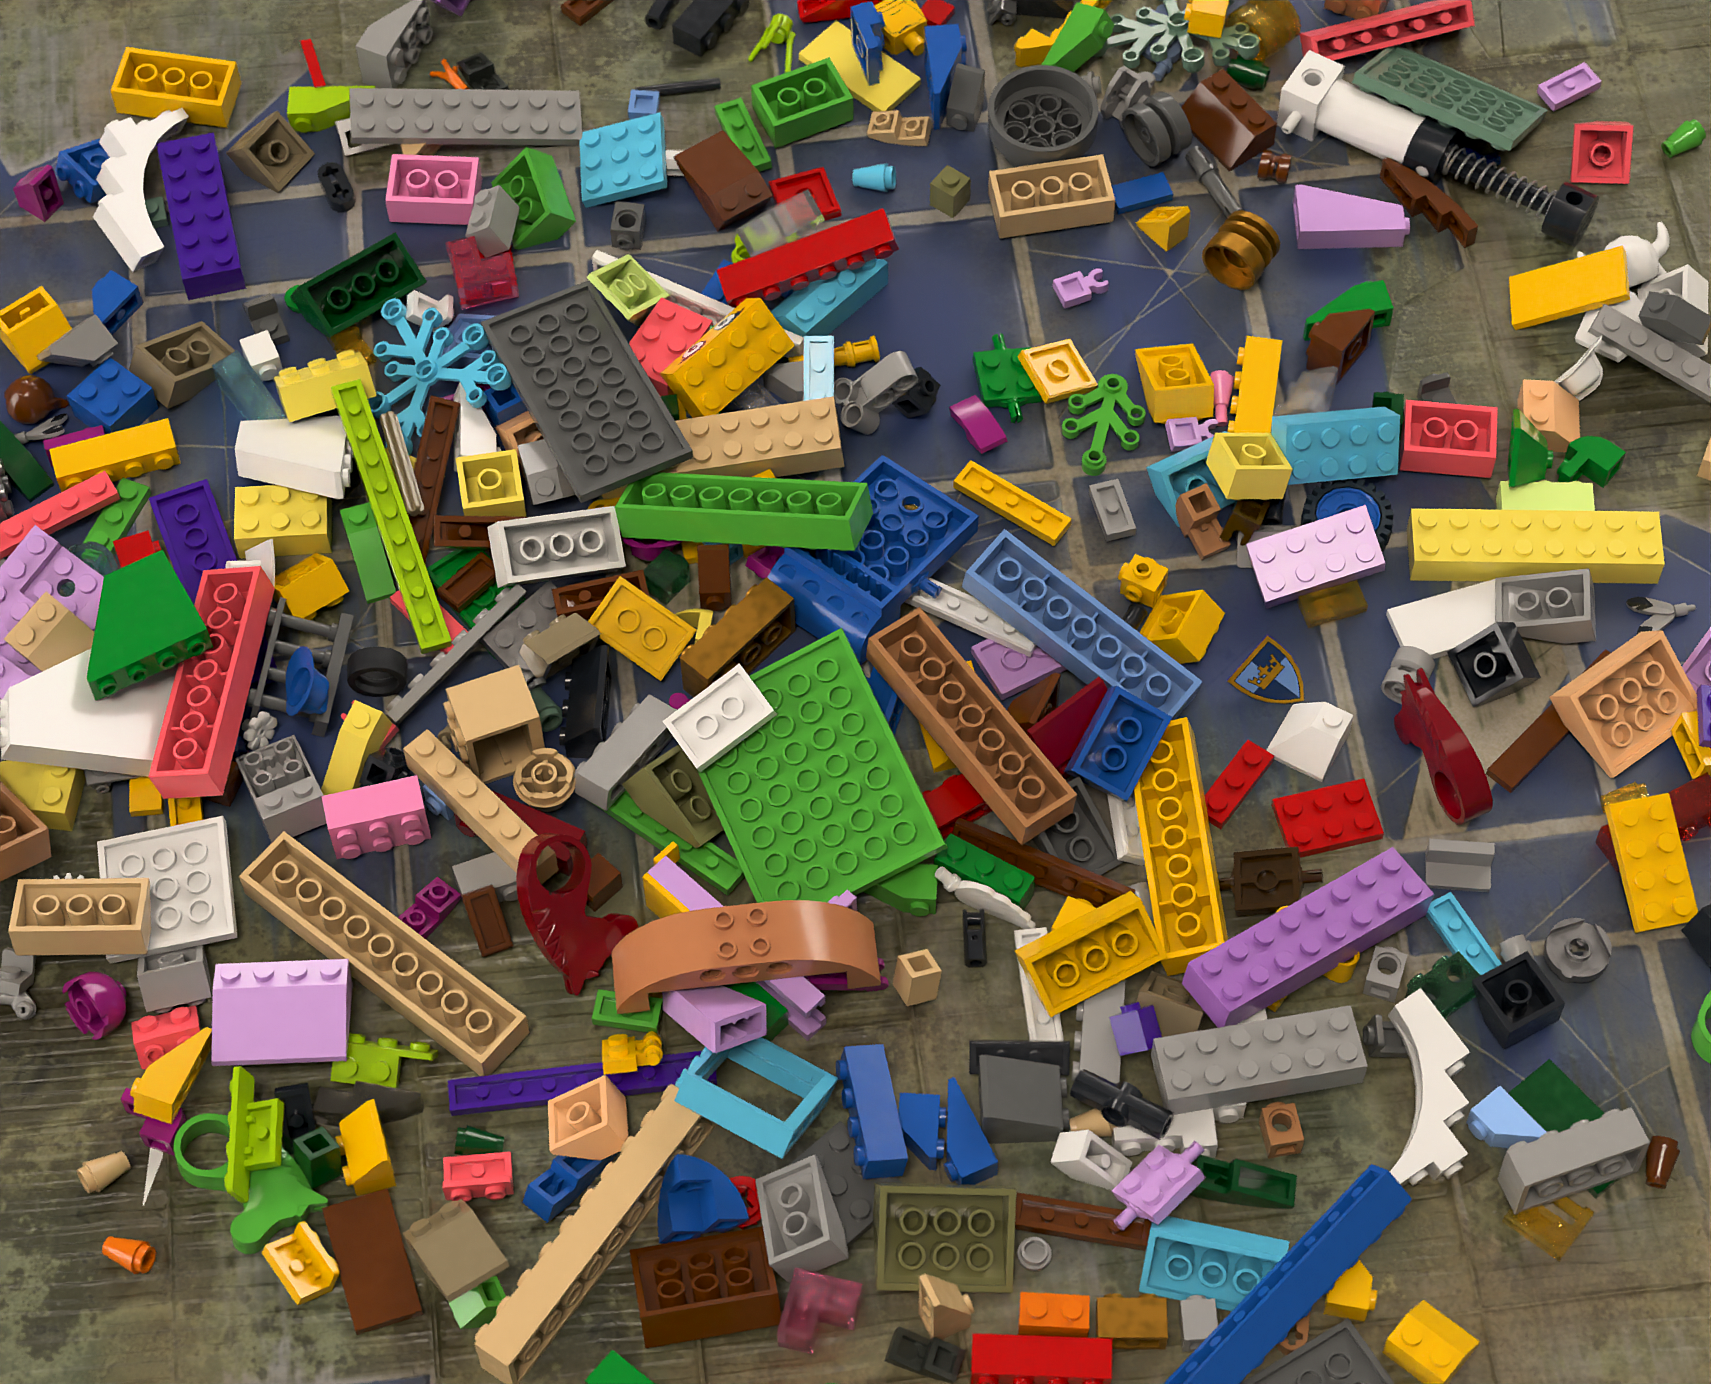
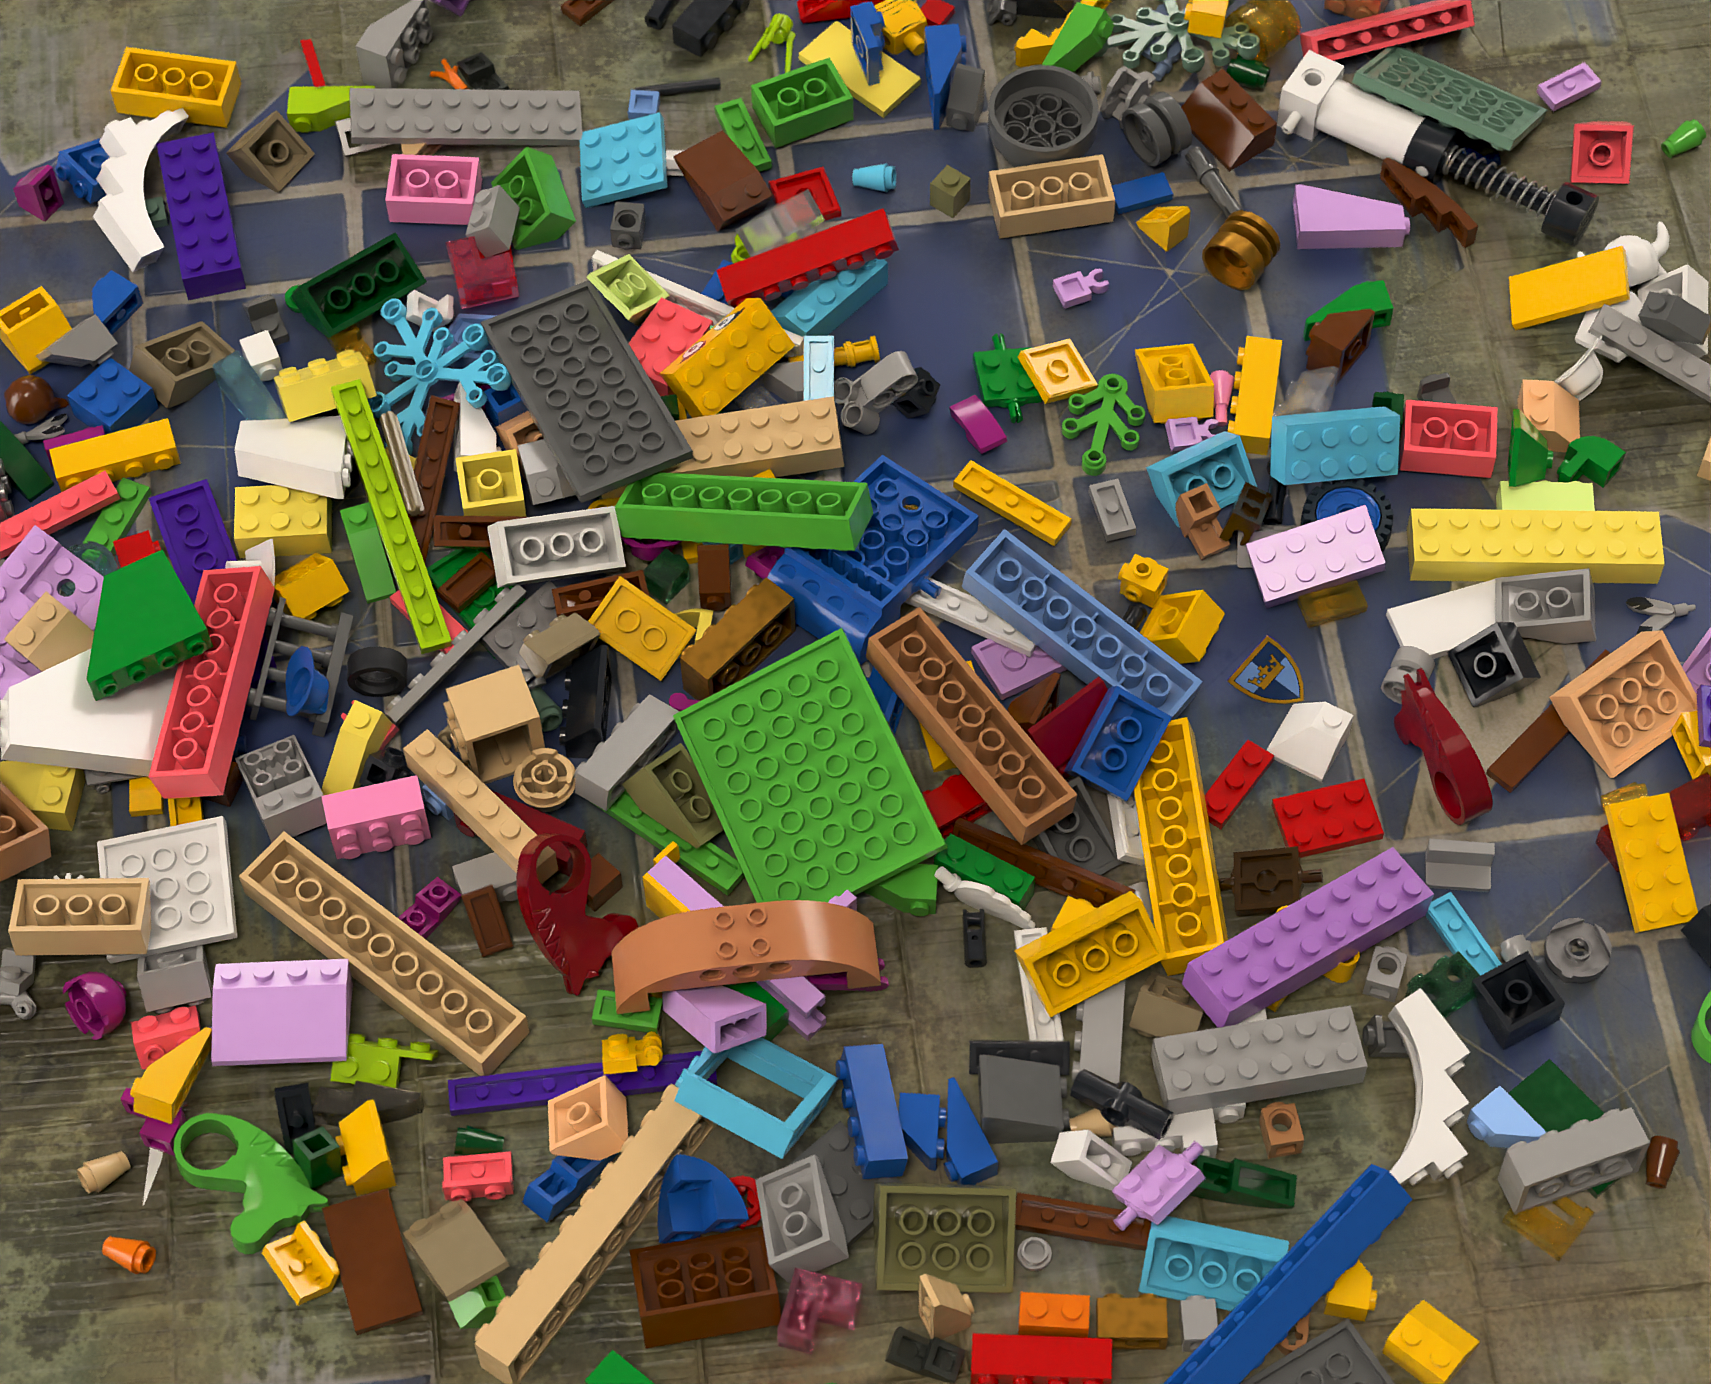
lime bracket [224,1066,284,1203] -> none
white plant [242,711,277,751] -> none
black beam [318,162,355,213] -> none
white plate [663,664,777,772] -> none
tan slope [867,110,932,146] -> none
tan brick [893,949,942,1006] -> none
brick [1109,1002,1162,1056] -> none
light yellow brick [1206,433,1293,500] -> none
reddish brown wheel [1257,150,1292,184] -> none

